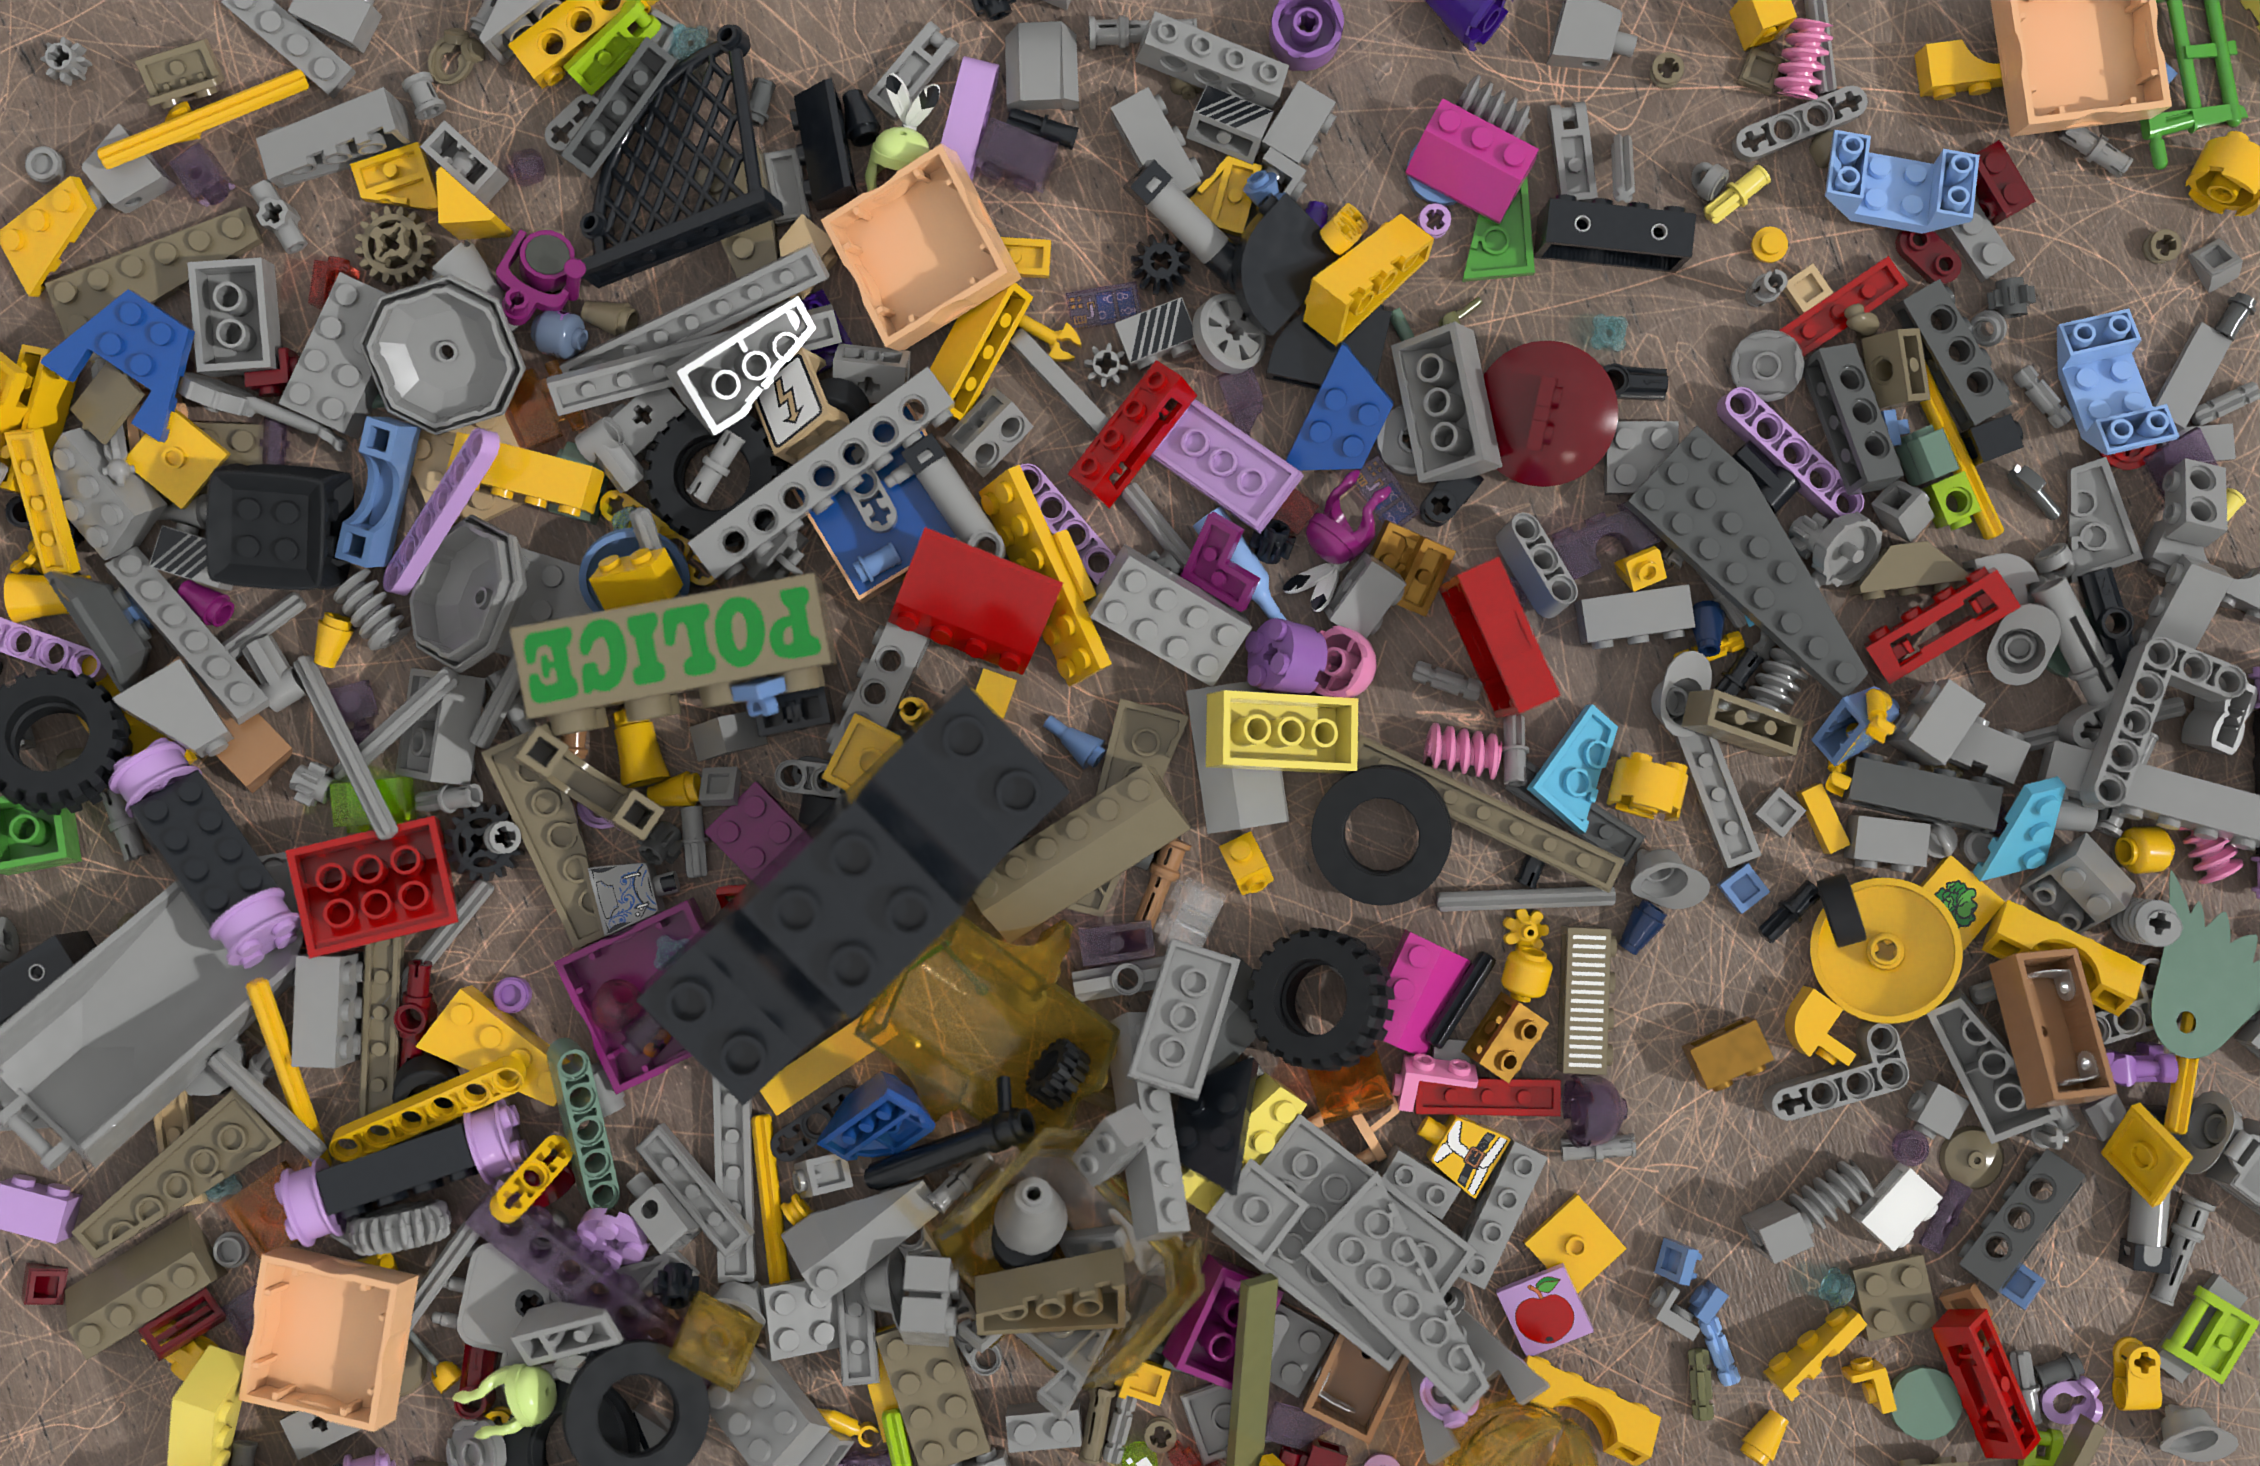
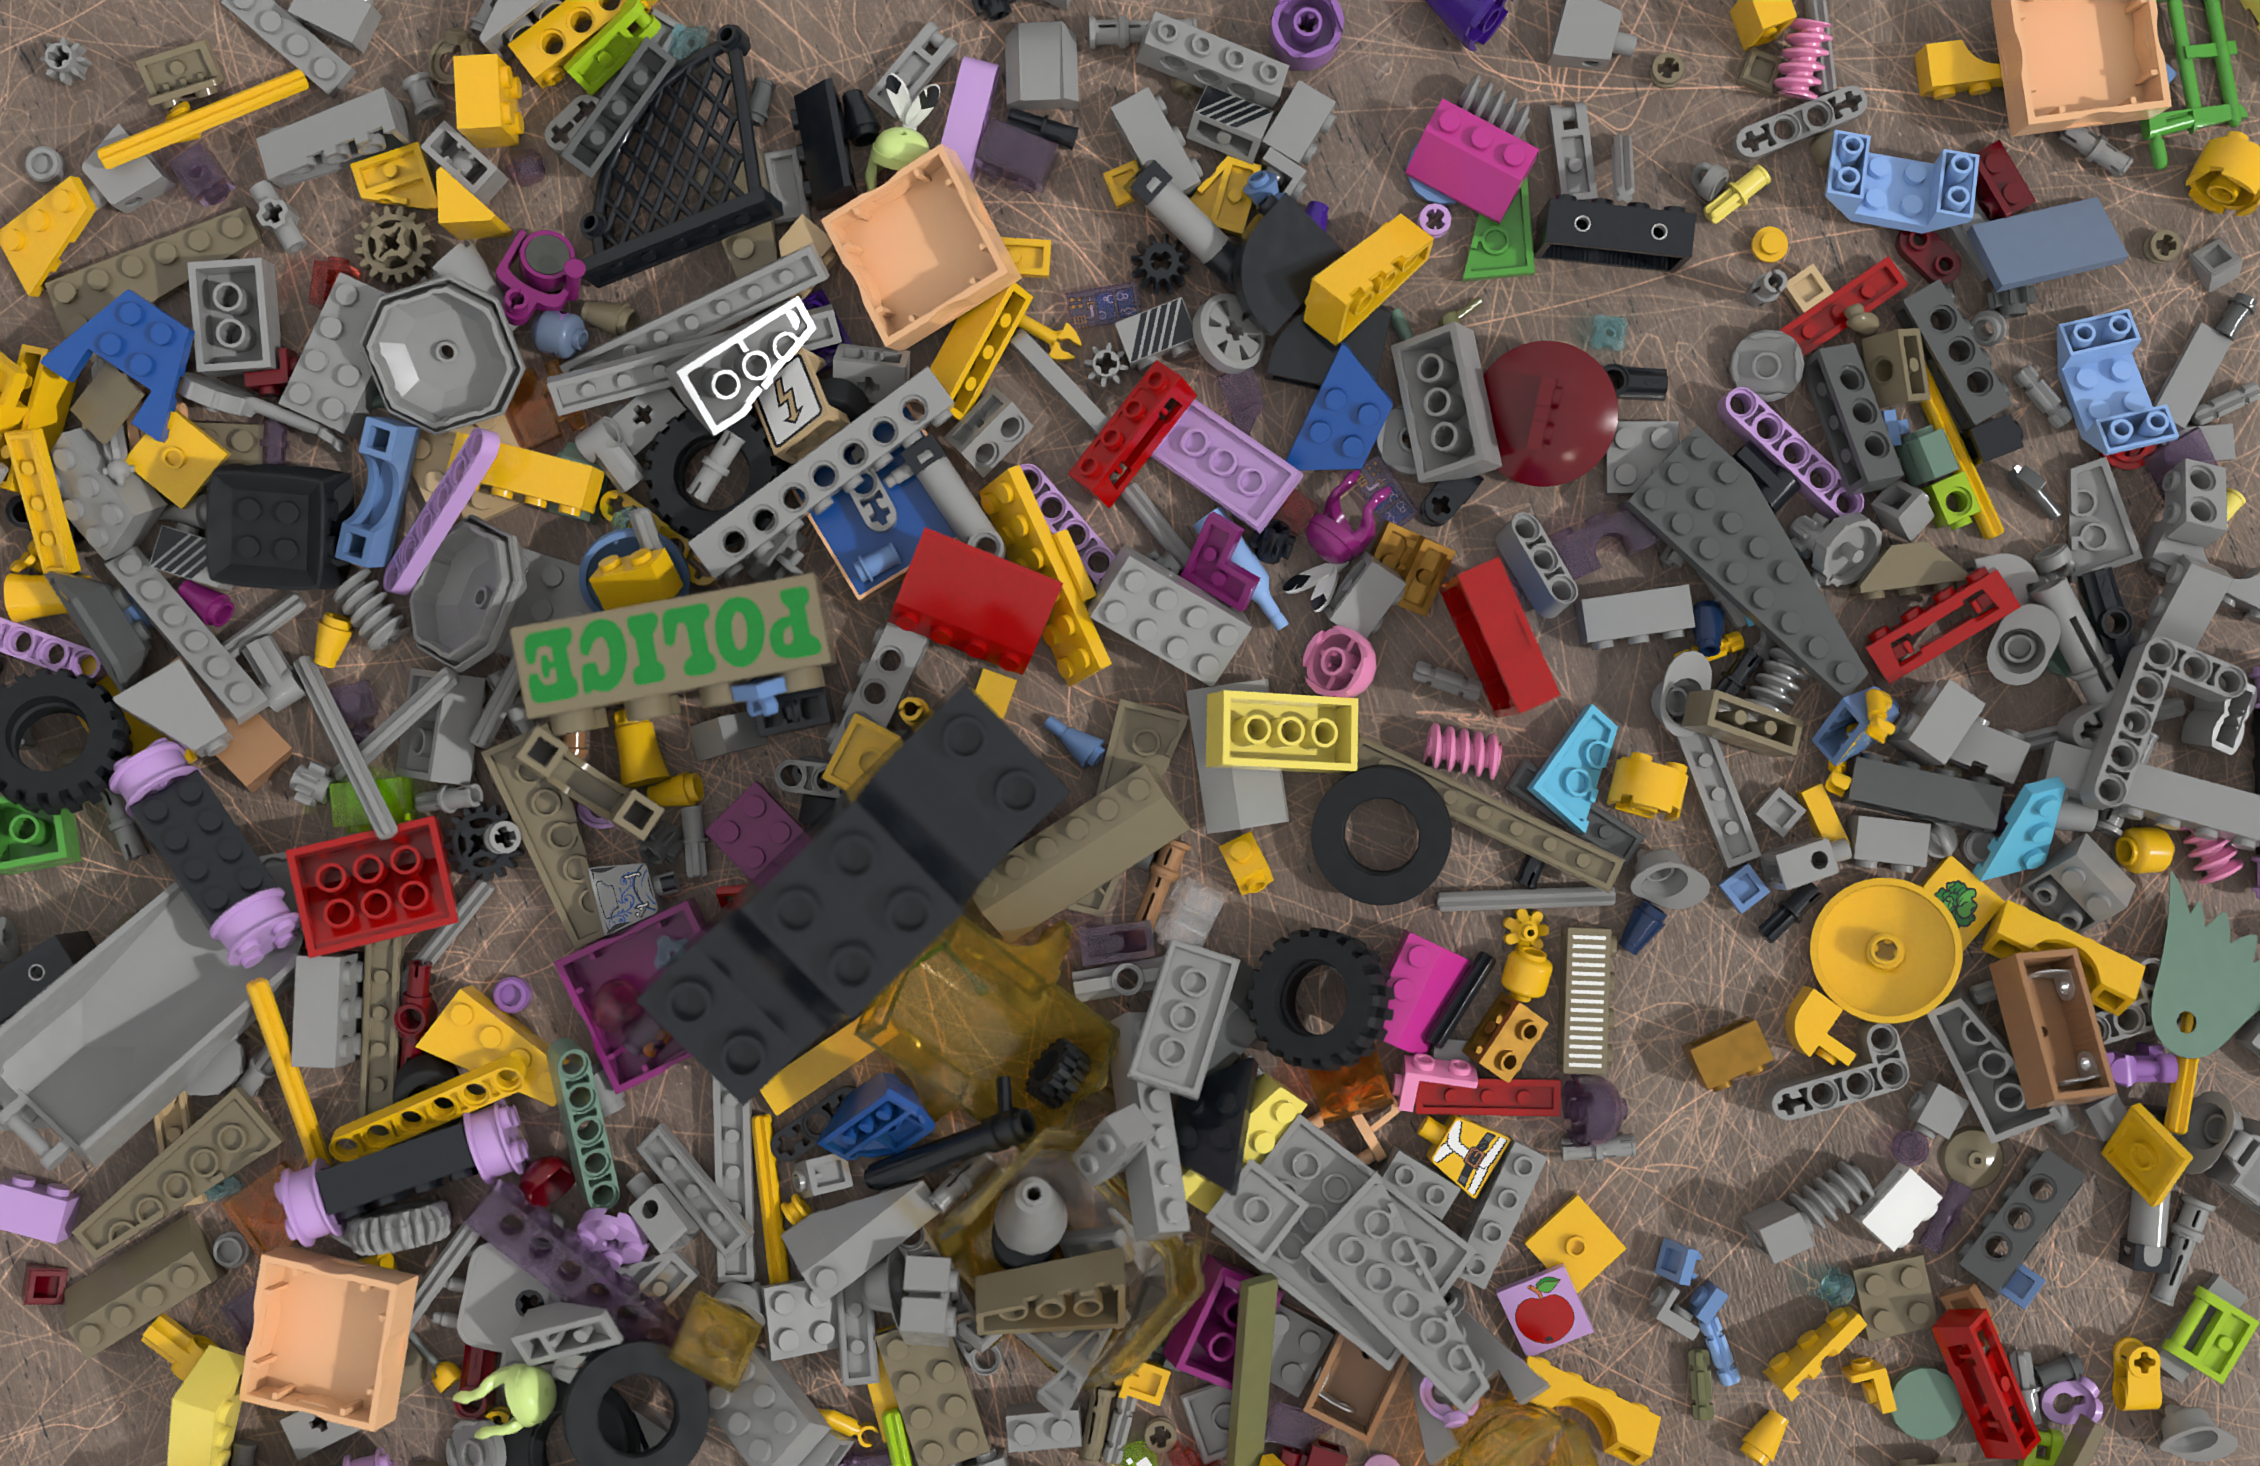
dark red tile [138,1287,226,1362] -> none
light grey axle [208,1049,327,1162] -> none
yellow beam [490,1135,573,1223] -> none
black gear [653,1262,700,1309] -> none
light grey plate [698,766,742,807] -> none
medium lavender brick [1245,618,1328,695] -> none
yellow beam [1320,203,1368,255] -> none
light grey axle [1502,714,1529,787] -> none
yellow bracket [1614,546,1667,592] -> none
black tyre [1817,873,1866,948] -> none
light grey axle [2021,1121,2069,1150] -> none
light grey piece [2110,897,2183,947] -> none
none -> yellow brick [453,54,524,149]
none -> yellow tile [1103,159,1140,209]
none -> light grey torso [1757,837,1852,891]
none -> sand blue tile [1966,197,2129,292]

